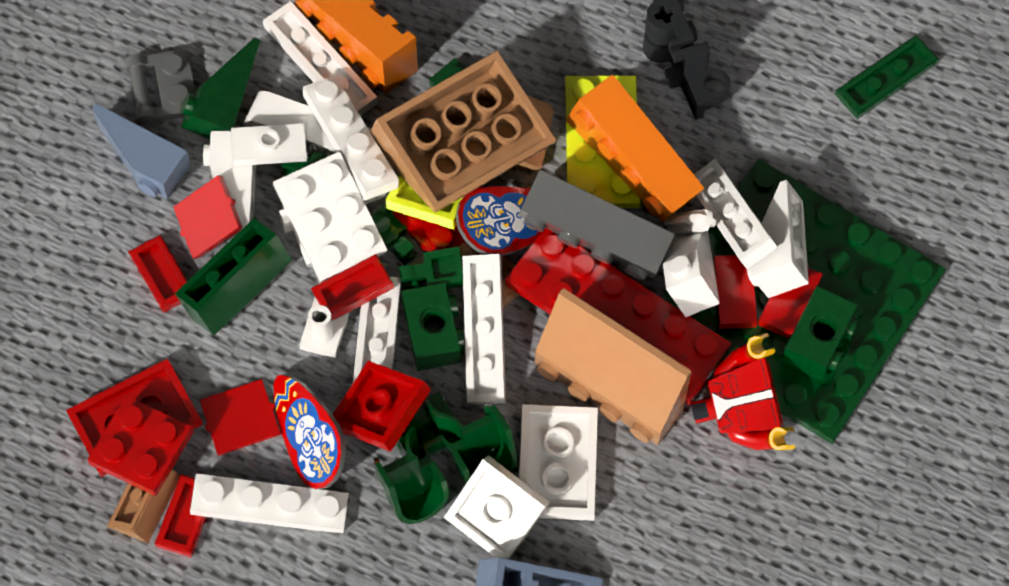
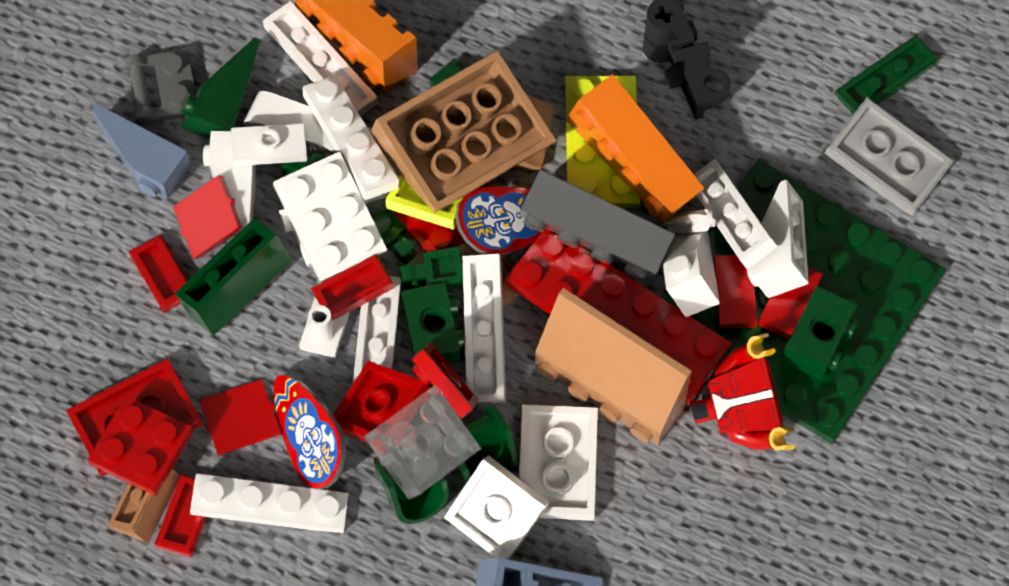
none -> clear brick [363,385,481,499]
none -> red plate [412,341,479,419]
none -> light grey tile [824,97,954,216]

